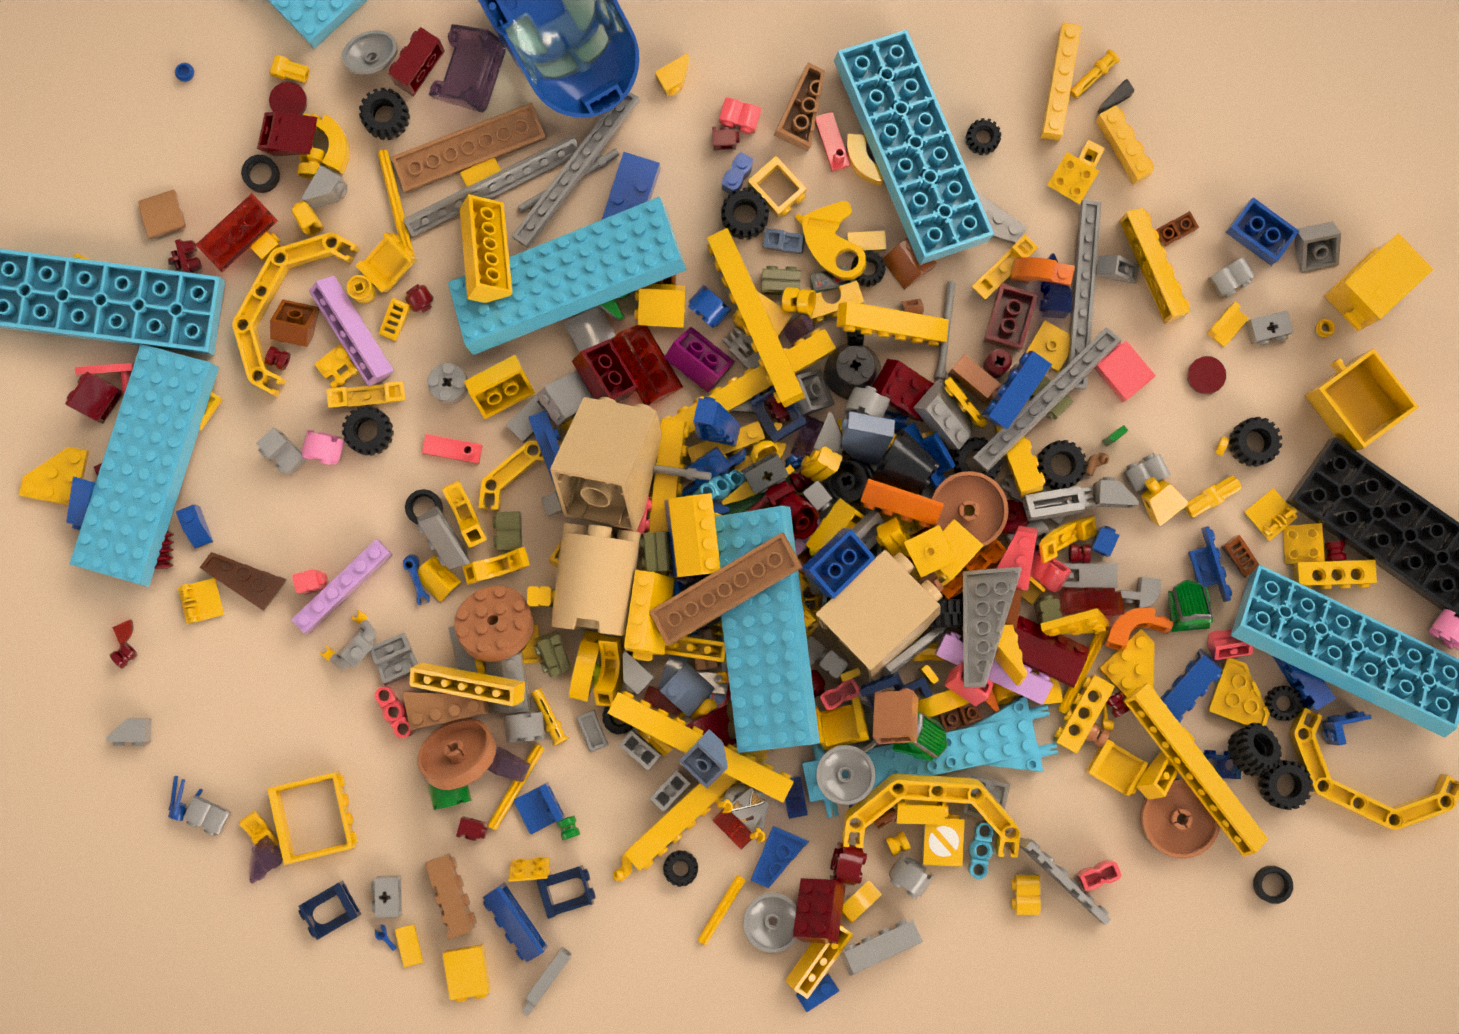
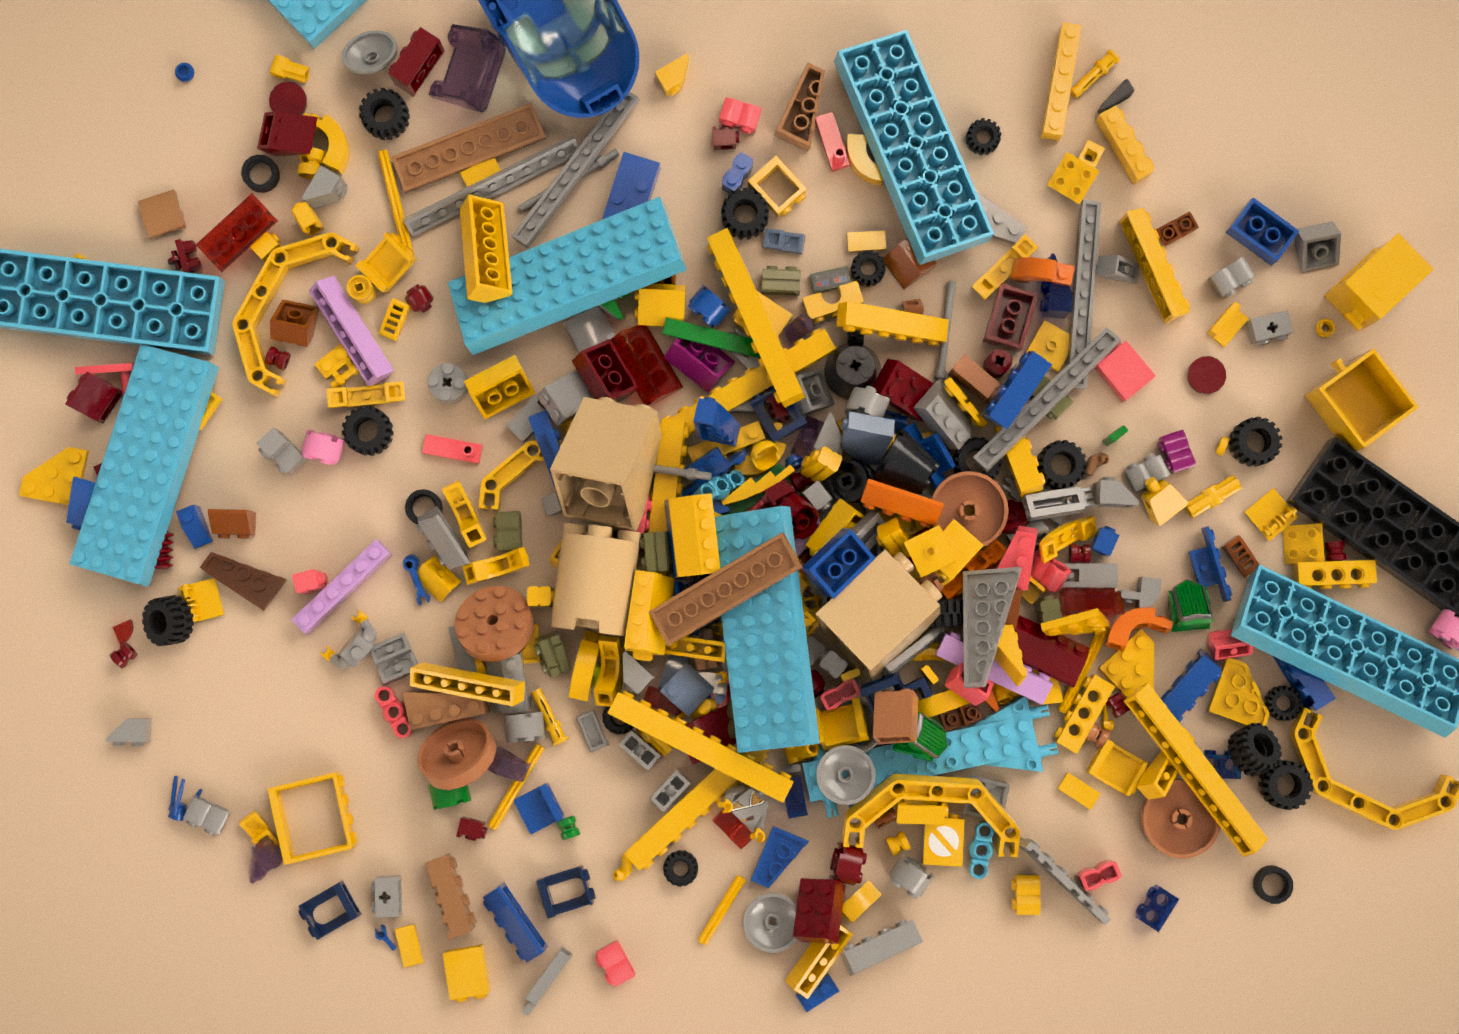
yellow hinge [508,857,551,882] -> none
sand blue slope [679,730,728,789] -> none
dark grey brick [741,452,789,494] -> none
yellow wheel [782,287,816,315] -> none
yellow animal [795,201,866,281] -> none
blue bracket [1321,711,1372,746] -> none
none -> black tyre [142,595,194,646]
none -> dark orange slope [208,509,256,539]
none -> coral brick [595,940,636,987]
none -> green piece [662,317,761,358]
none -> light grey tile [781,763,801,773]
none -> yellow piece [784,744,820,764]
none -> yellow tile [1057,772,1101,810]
none -> clear blue brick [1135,884,1179,932]
none -> magenta brick [1157,429,1196,474]

